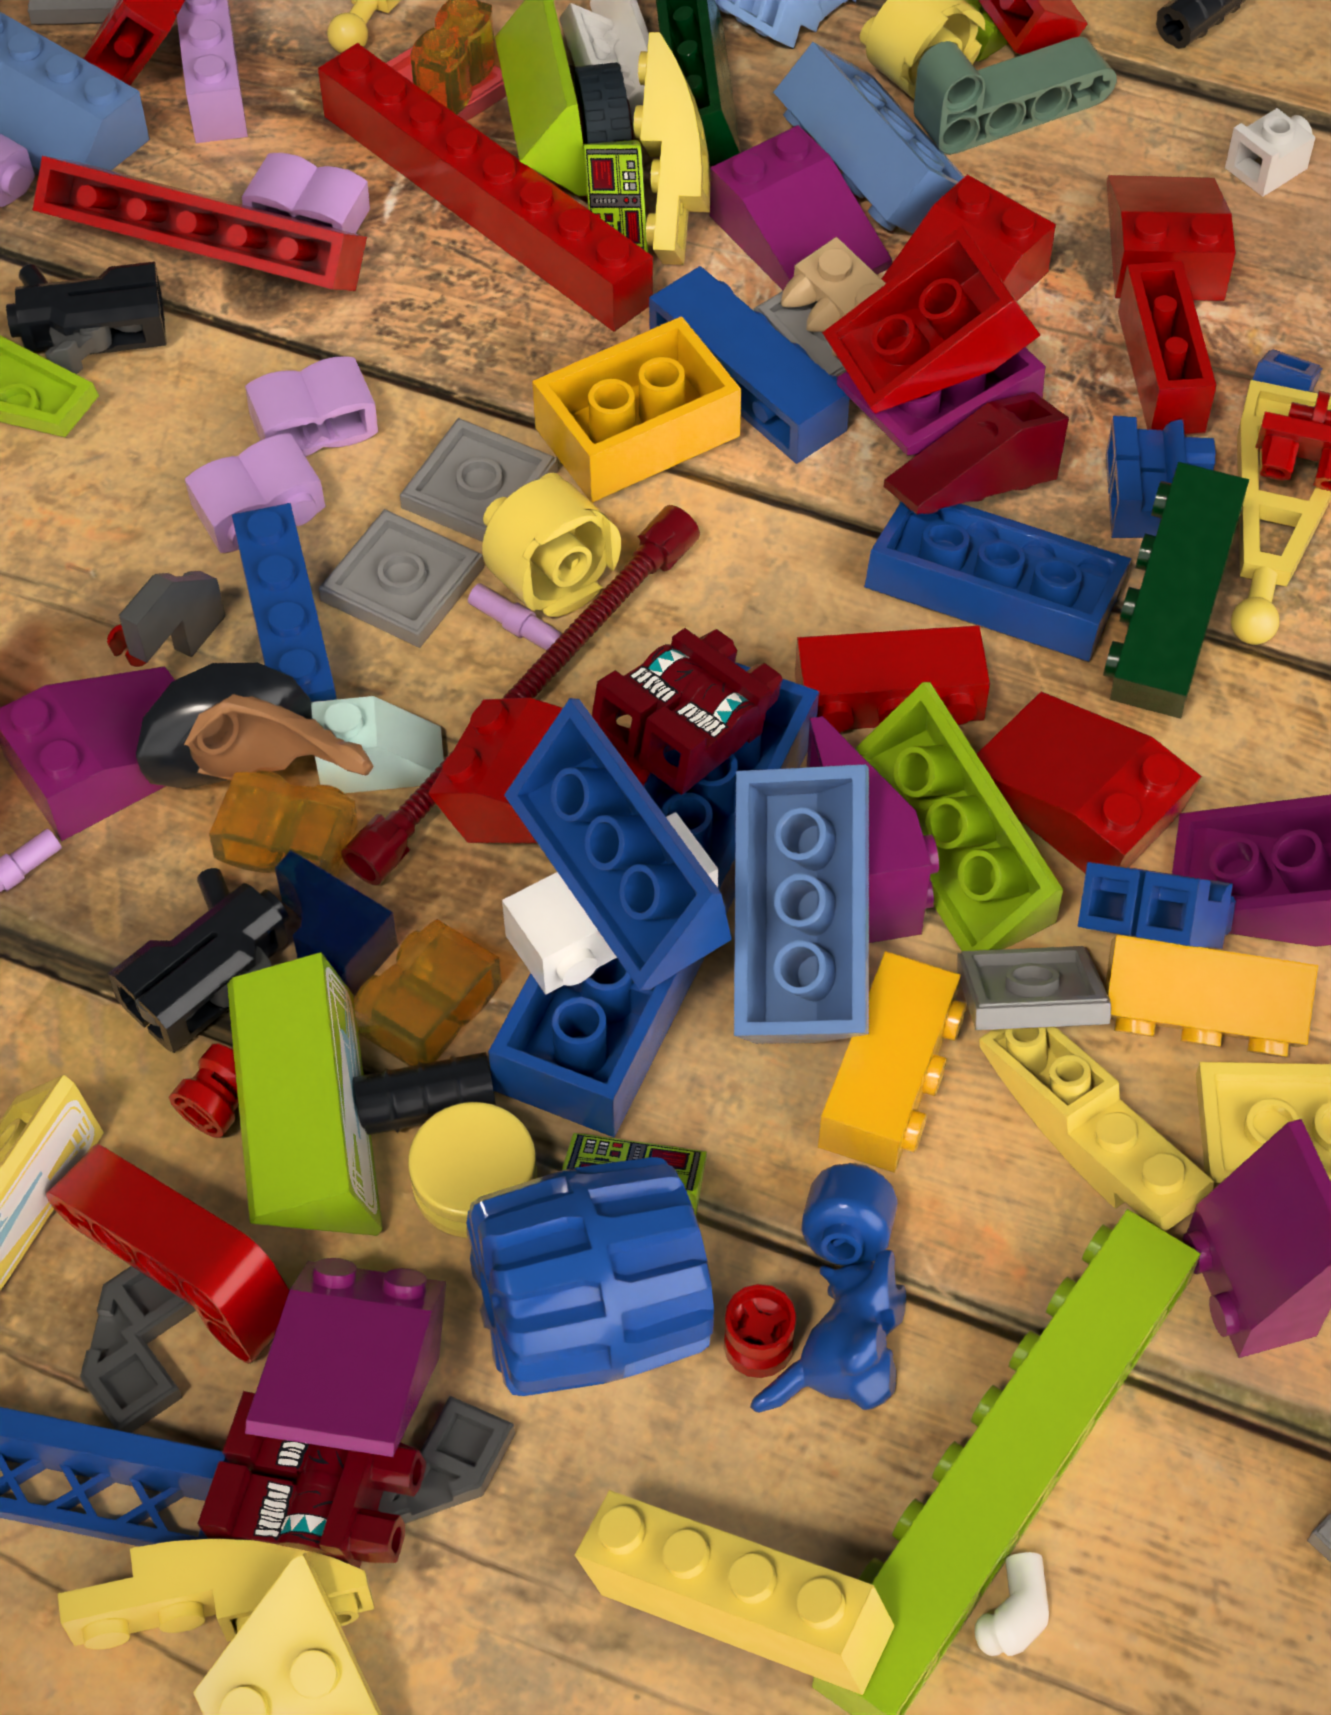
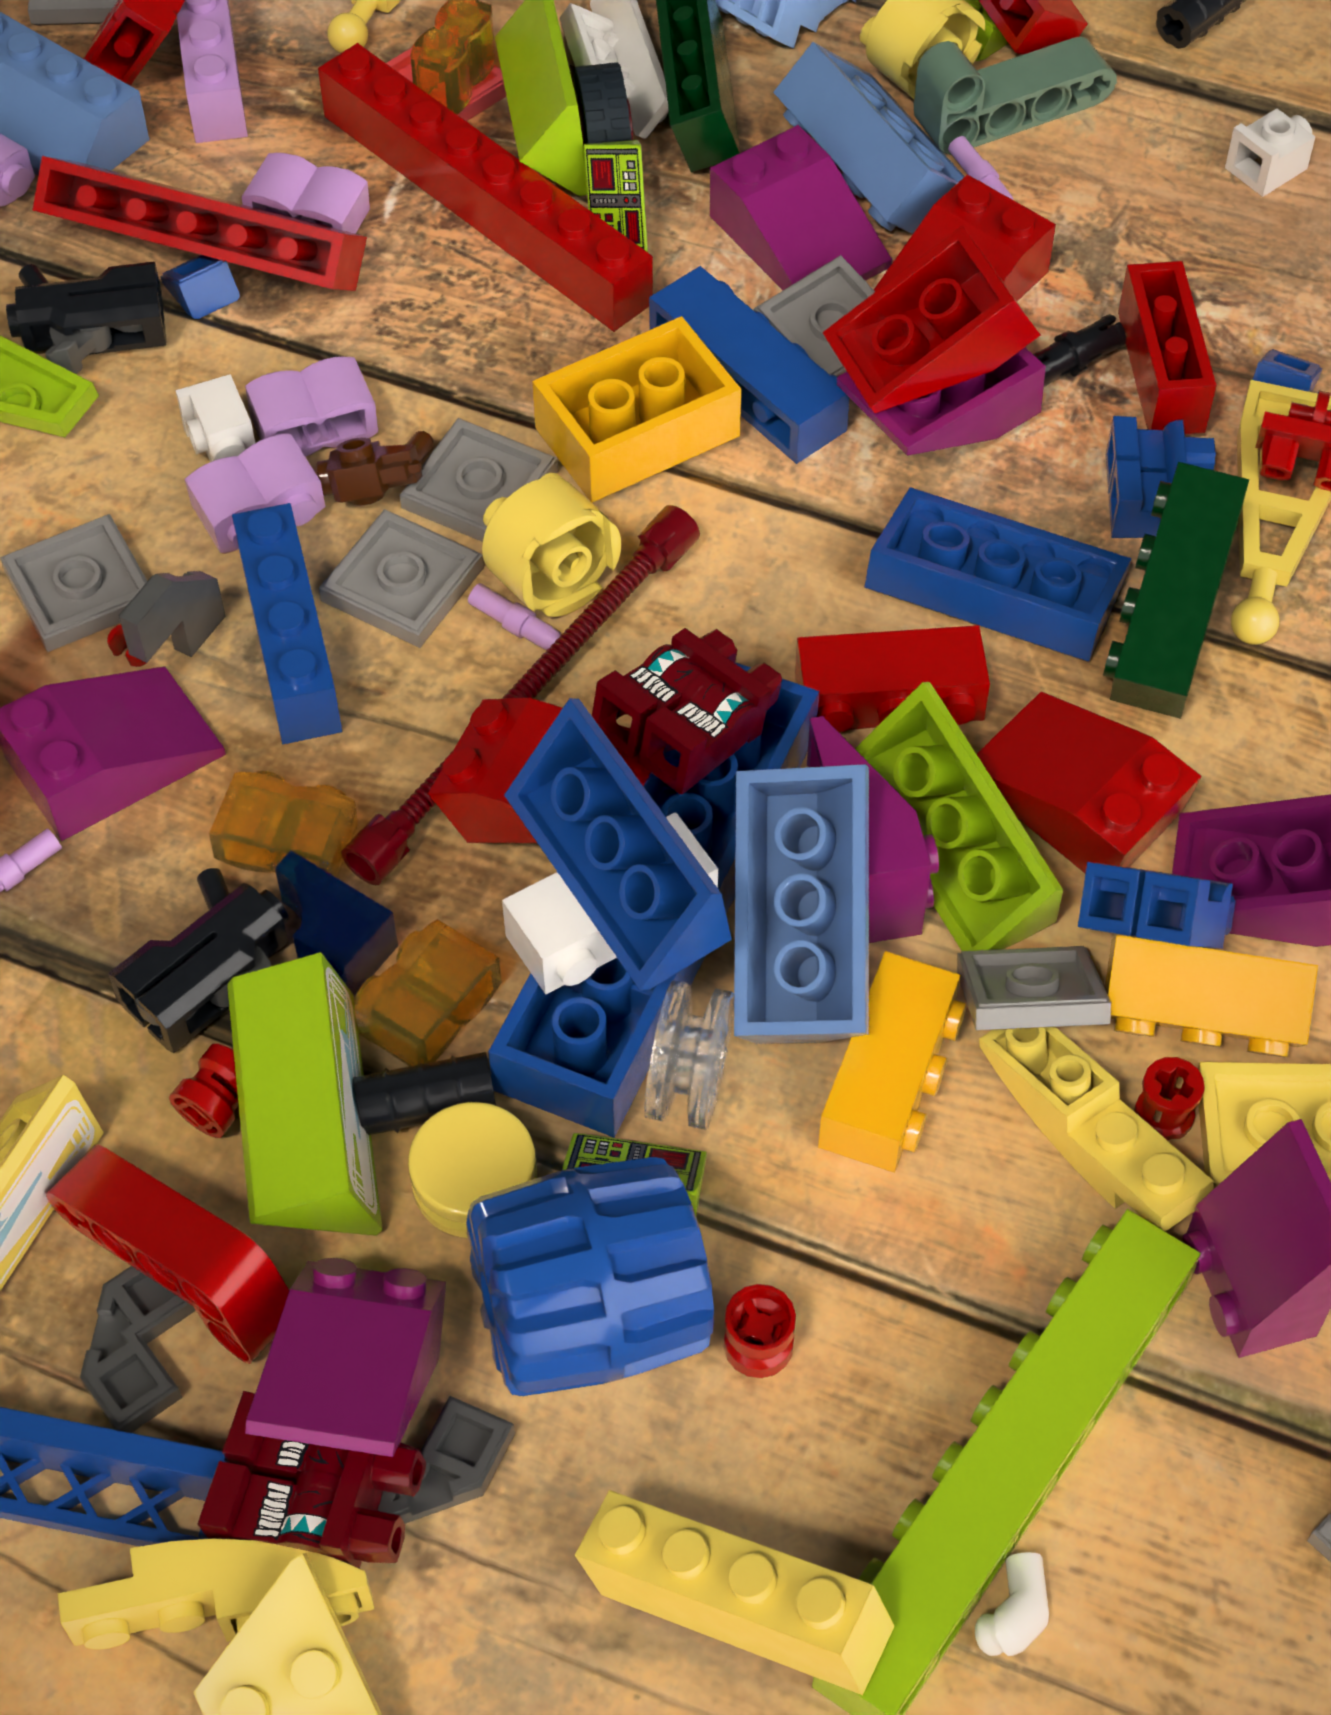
hat [136,662,374,789] -> none
light aqua slope [311,696,444,796] -> none
light yellow slope [634,32,711,265] -> none
blue animal [750,1250,906,1413] -> none
tan plate [781,237,886,356] -> none
blue head [801,1163,898,1266] -> none
dark red slope [883,392,1069,514] -> none
red slope [1107,175,1236,301] -> none
none -> light grey tile [0,514,147,652]
none -> slope [160,255,240,319]
none -> white brick [175,374,255,462]
none -> reddish brown piece [317,431,434,505]
none -> clear wheel [644,980,734,1130]
none -> lavender piece [948,136,1013,200]
none -> black pin [1033,314,1126,387]
none -> red bush [1134,1057,1205,1141]

